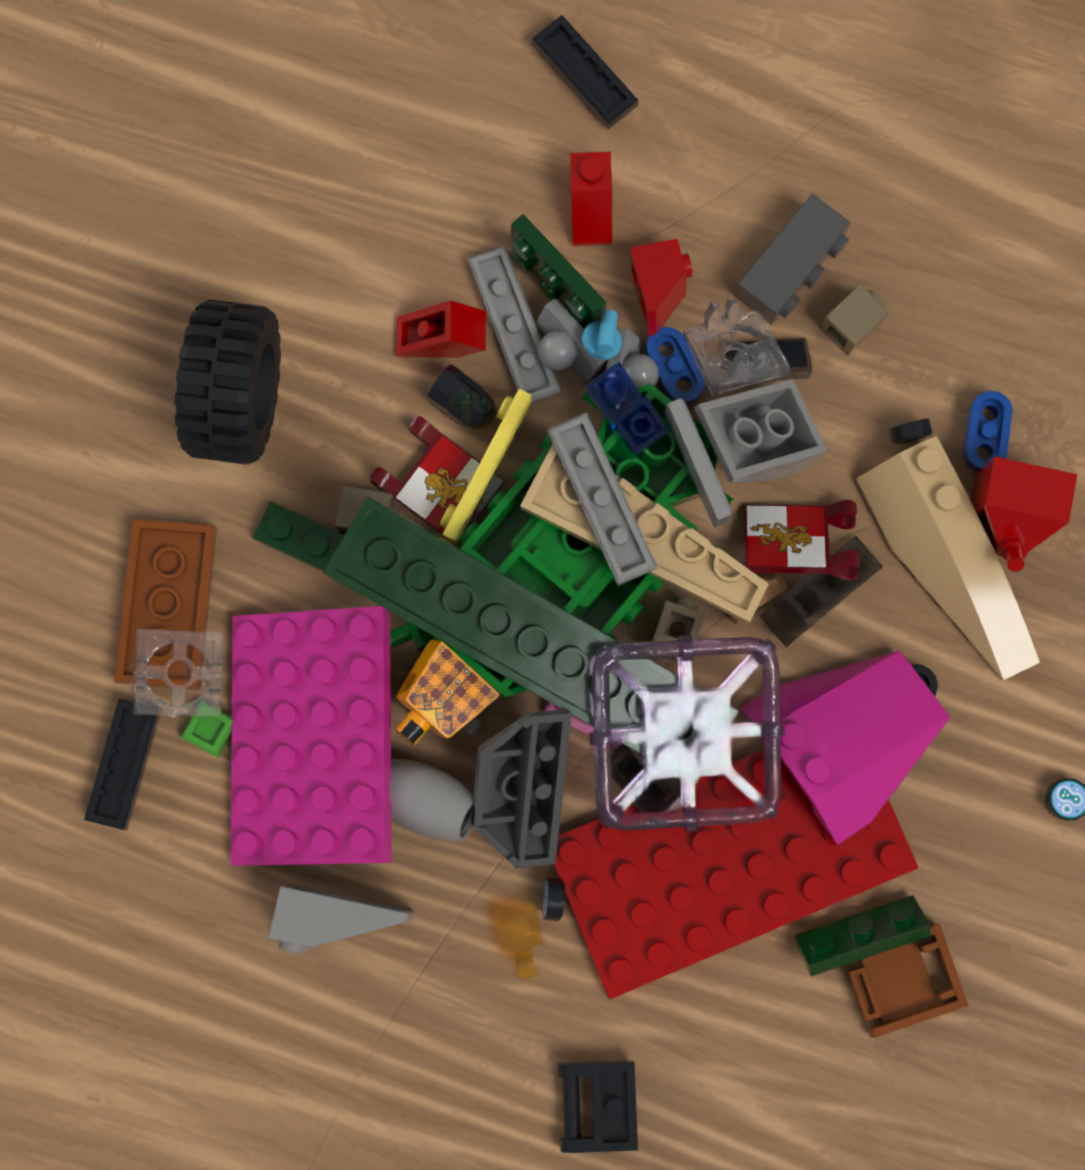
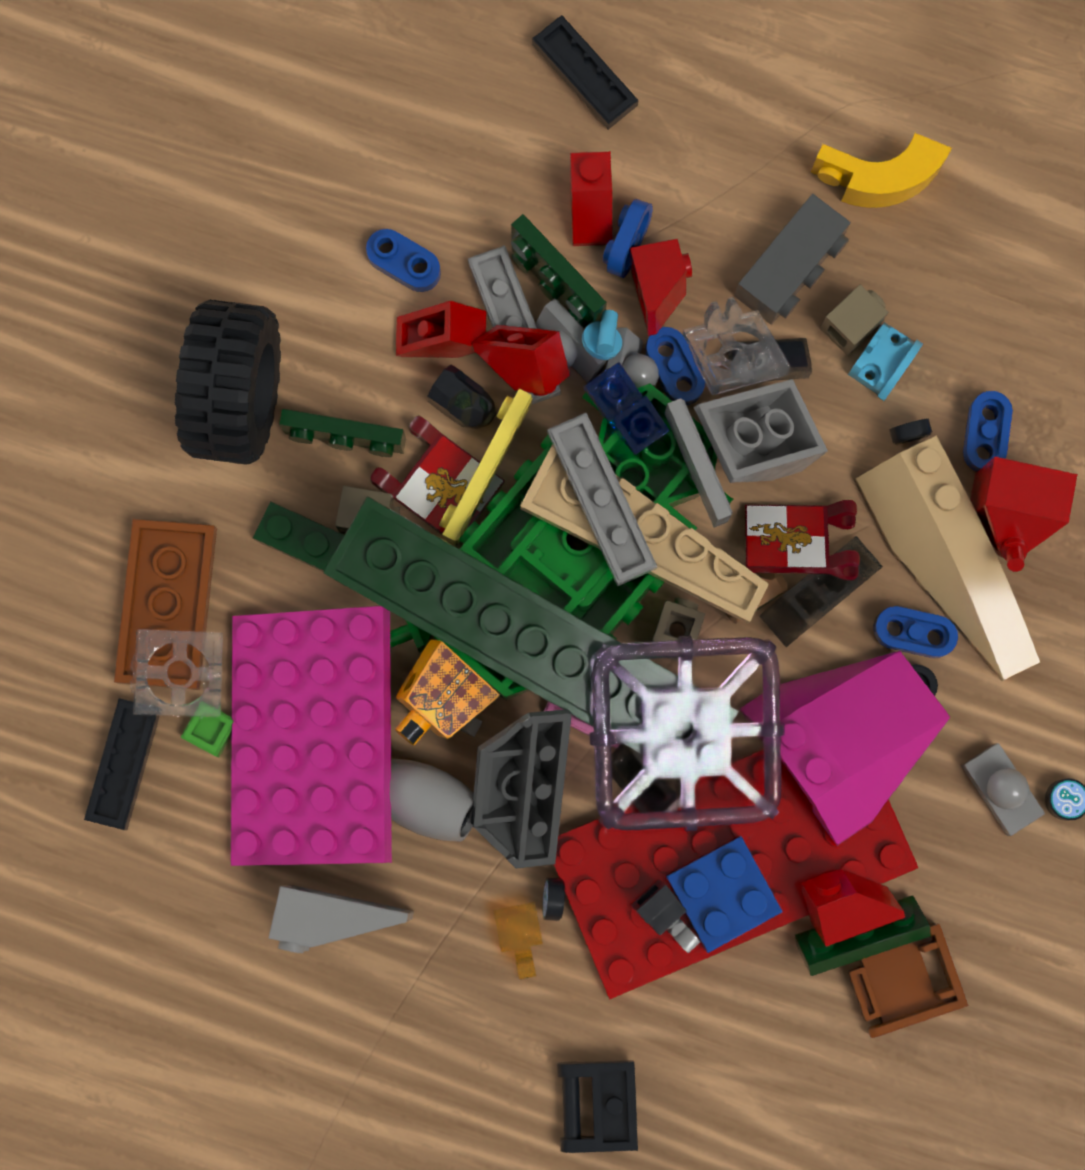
none -> dark green plate [279,409,406,457]
none -> blue plate [366,229,441,292]
none -> red slope [472,325,570,396]
none -> blue plate [603,199,653,278]
none -> black piece [631,879,700,953]
none -> blue plate [666,836,783,953]
none -> red slope [802,869,905,947]
none -> yellow arch [811,133,952,208]
none -> medium azure piece [848,322,923,401]
none -> blue plate [873,606,958,658]
none -> light grey tile [961,743,1045,836]

